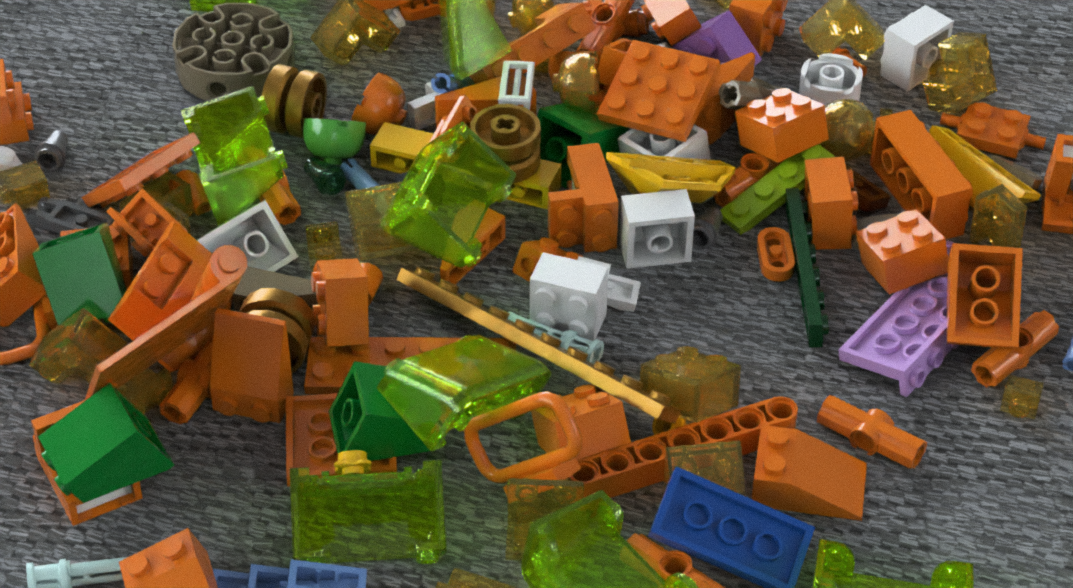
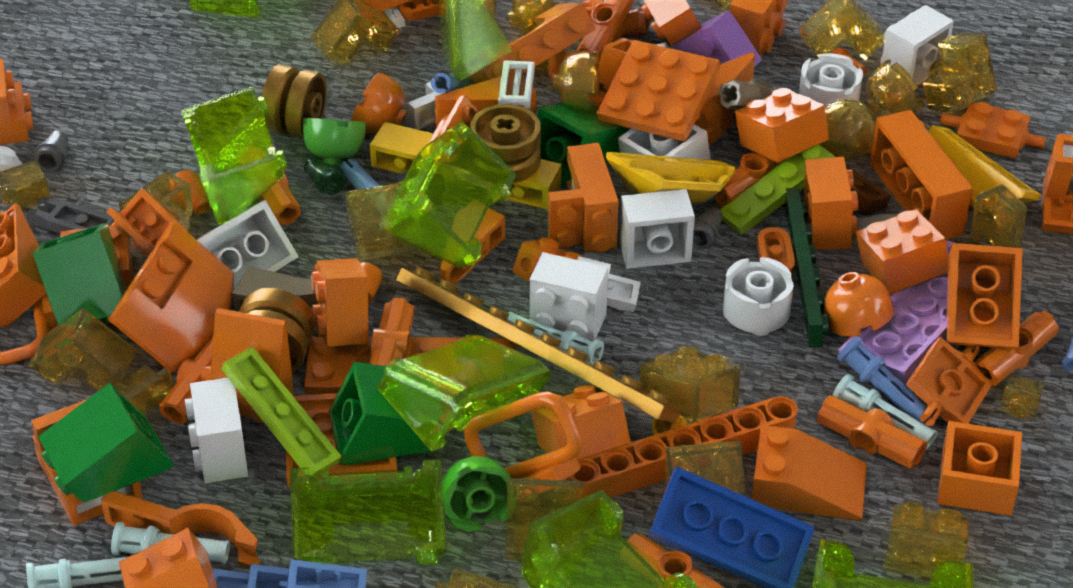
orange plate [81,132,200,208] -> none
orange door [85,245,247,400] -> none
dark tan brick [172,3,296,104] -> none
clear yellow bracket [305,222,343,272] -> none
yellow plate [334,450,371,479] -> none
dark tan tile [990,154,1043,190] -> none
none -> orange piece [101,491,261,568]
none -> light aqua pin [111,522,230,565]
none -> white brick [185,378,248,483]
none -> lime plate [221,347,342,480]
none -> orange piece [370,298,415,369]
none -> bright green cylinder [440,456,517,532]
none -> white brick [723,257,794,336]
none -> orange cylinder [824,272,894,337]
none -> light aqua pin [833,374,938,450]
none -> medium blue pin [837,336,928,423]
none -> clear yellow cylinder [865,59,924,116]
none -> clear yellow bracket [884,502,968,583]
none -> orange plate [906,337,993,426]
none -> orange brick [937,421,1022,516]

